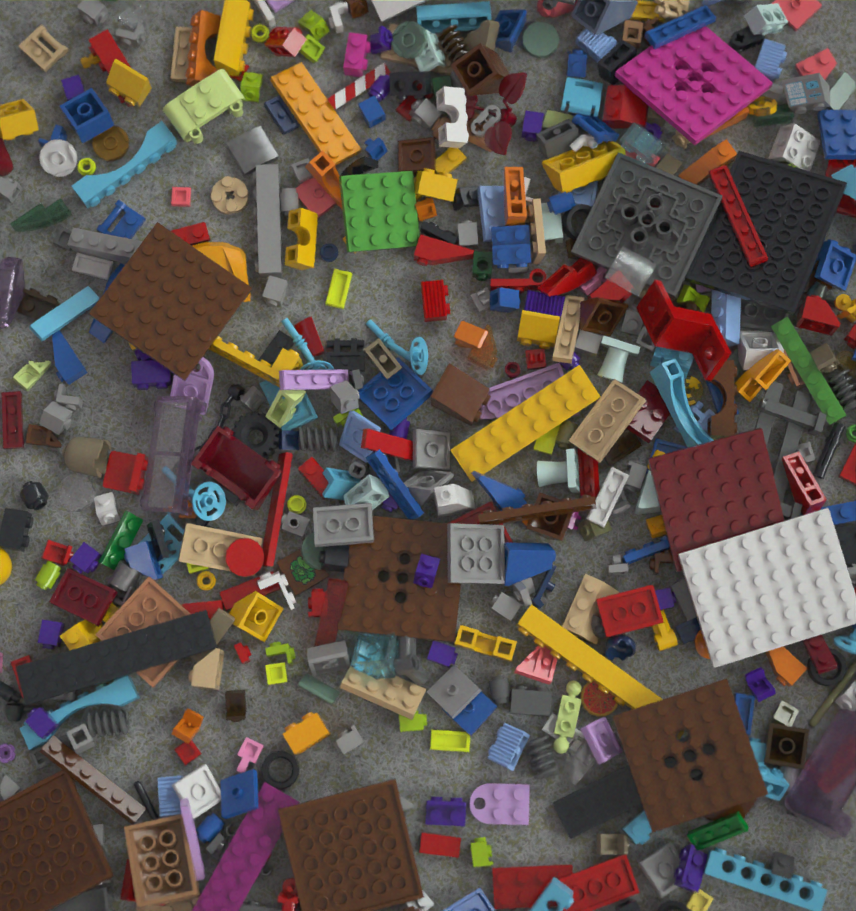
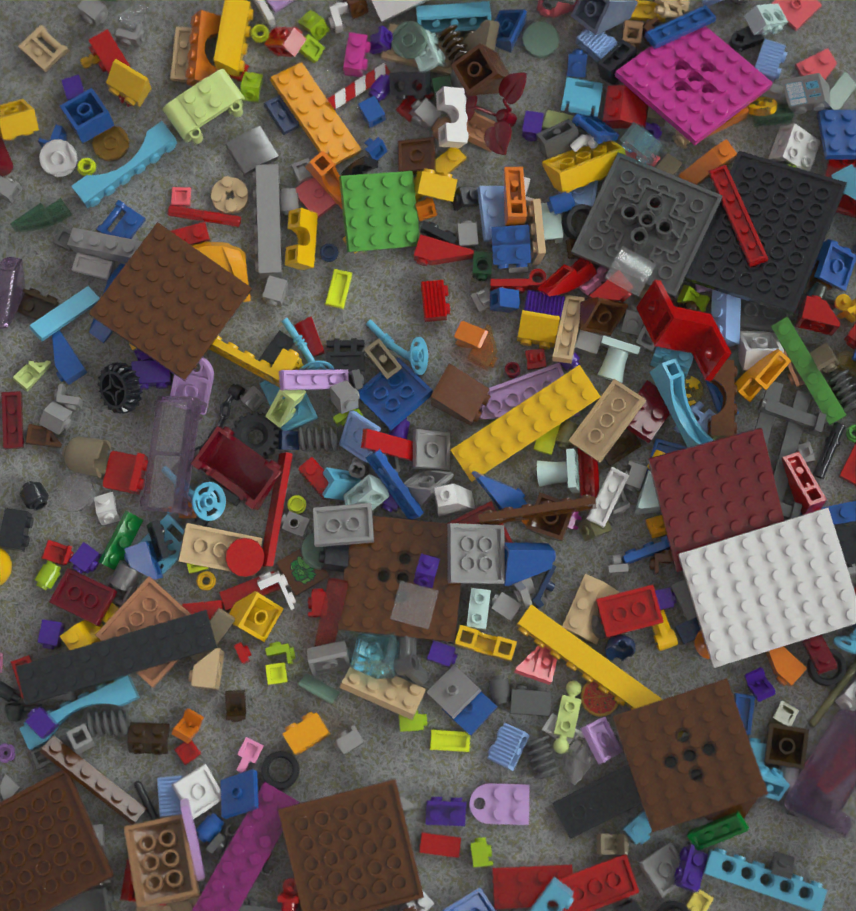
light grey beam [471,105,501,137] -> none
none -> black gear [97,362,143,414]
none -> dark brown bracket [127,722,170,755]
none -> red axle [168,205,241,227]
none -> clear plate [390,581,439,630]
none -> light aqua brick [466,588,491,631]

